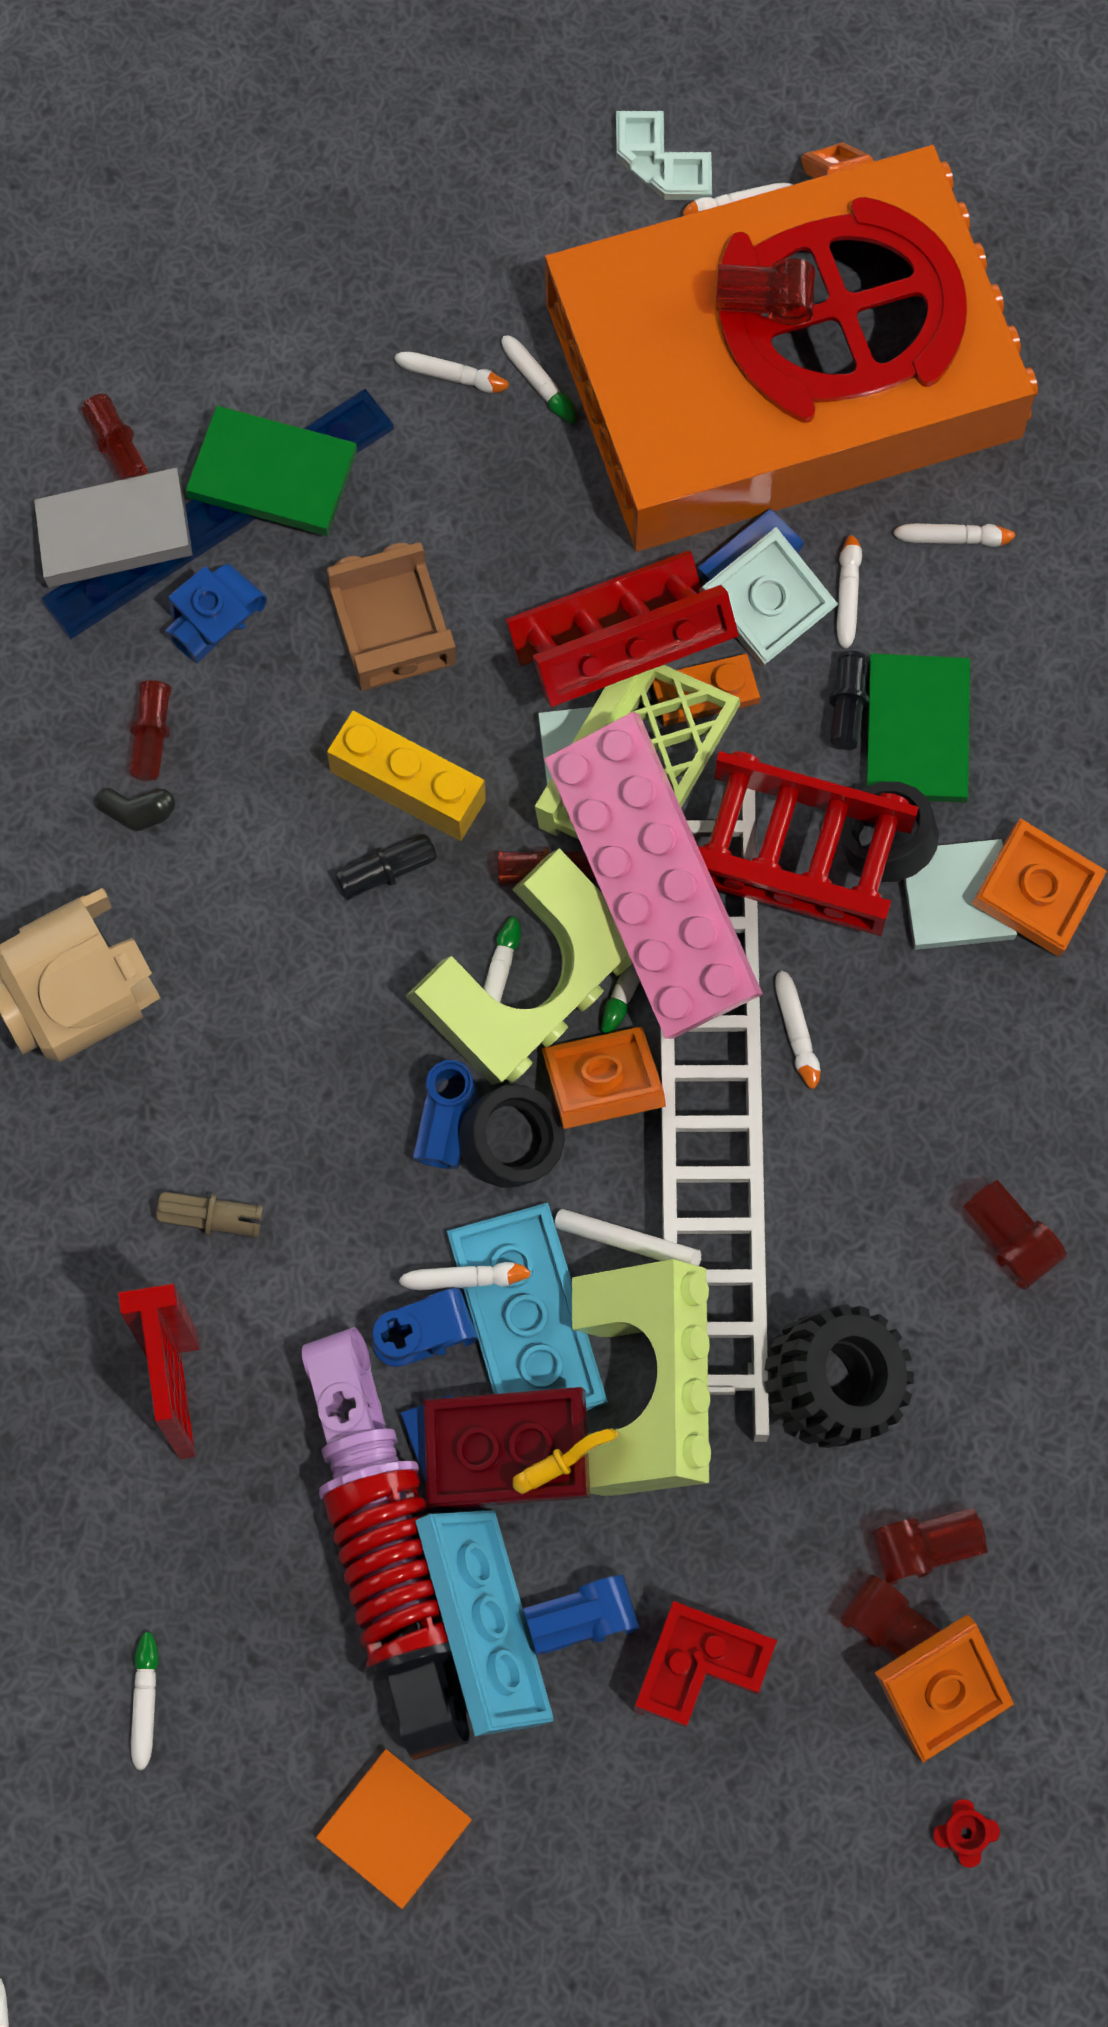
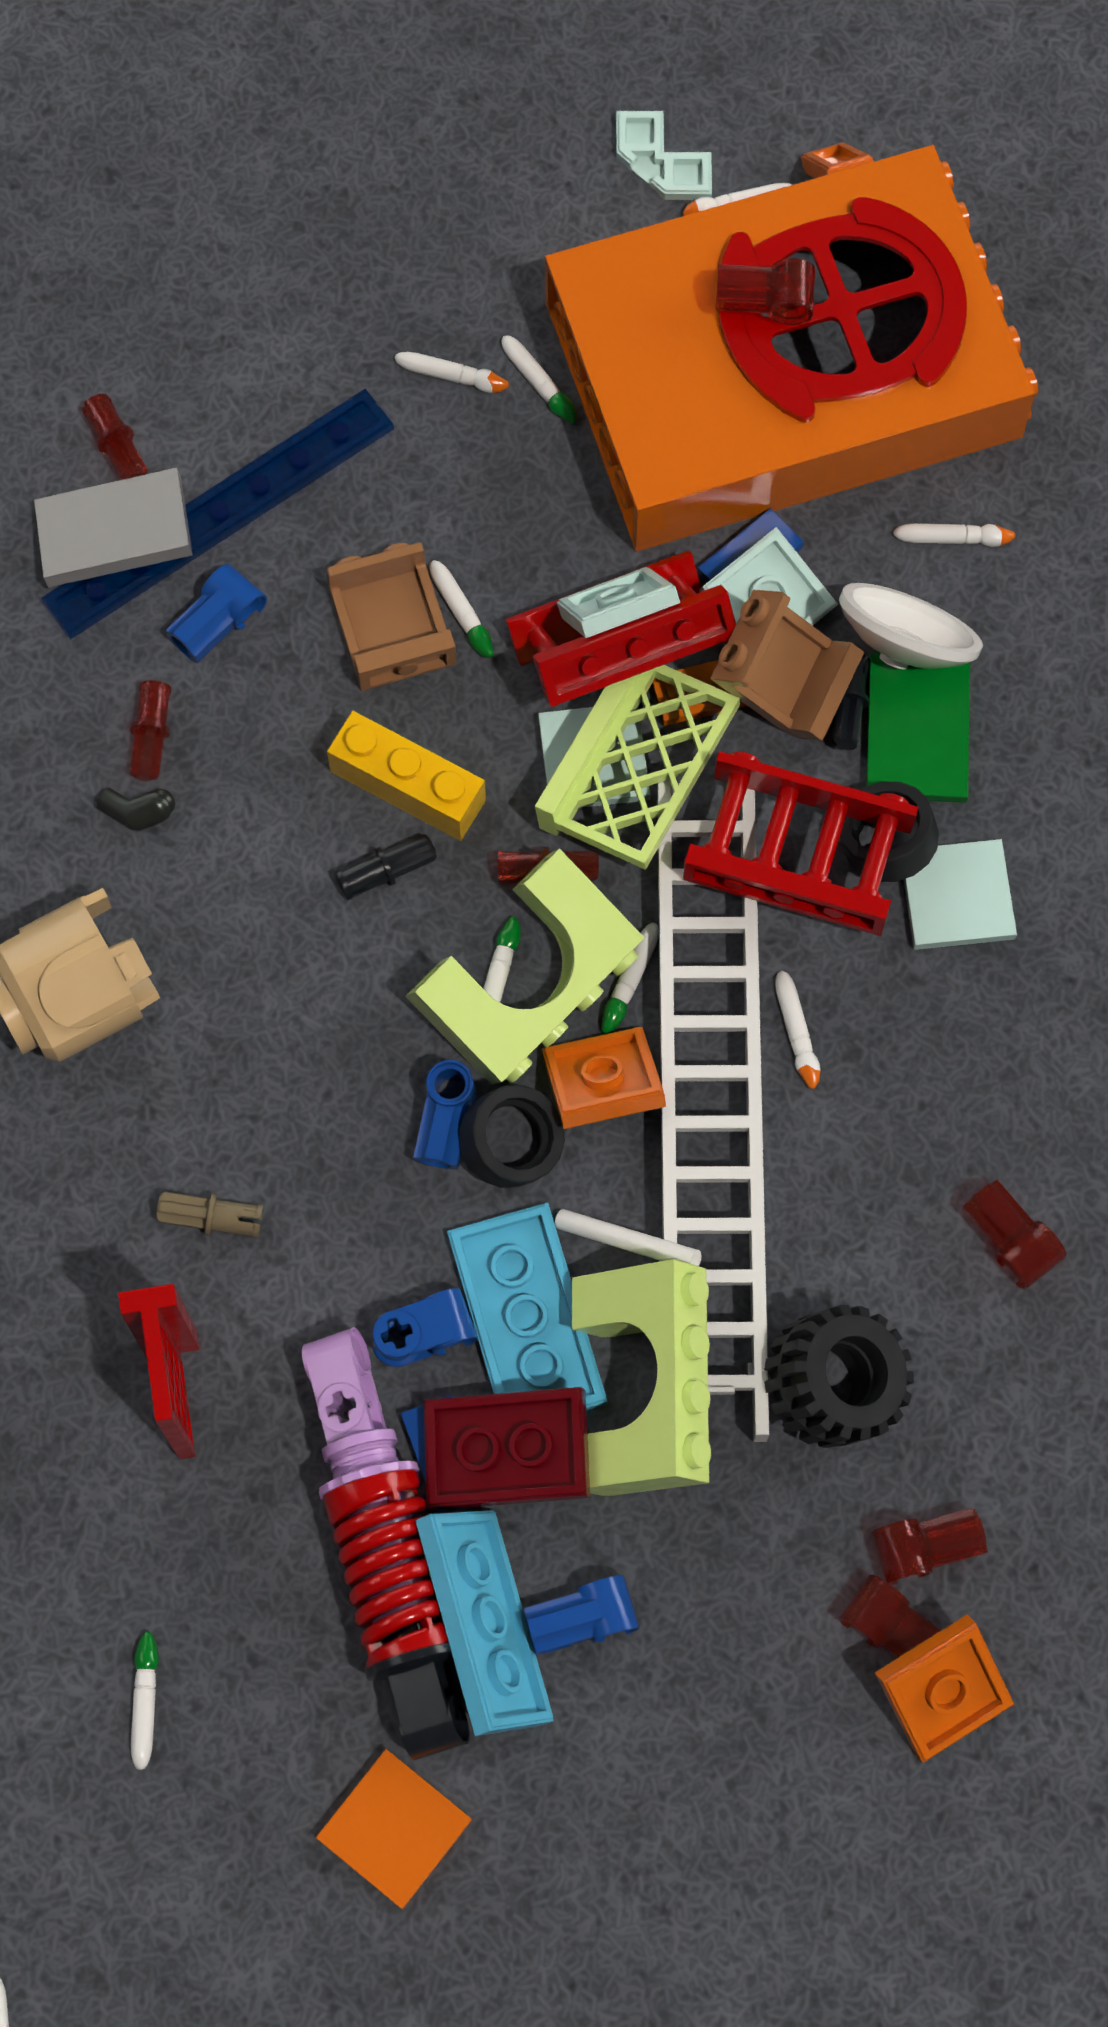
blue bracket [168,566,249,645] -> none
green tile [186,405,358,536] -> none
white piece [399,1262,531,1290] -> none
yellow piece [513,1428,619,1494] -> none
bright pink plate [544,712,763,1039] -> none
red panel [634,1601,777,1728] -> none
white piece [837,535,862,649] -> none
red plate [933,1799,1000,1868] -> none
orange tile [971,818,1107,957] -> none
none -> white piece [429,560,494,658]
none -> light aqua tile [557,567,680,638]
none -> medium nougat panel [710,590,864,741]
none -> white dish [839,583,983,669]

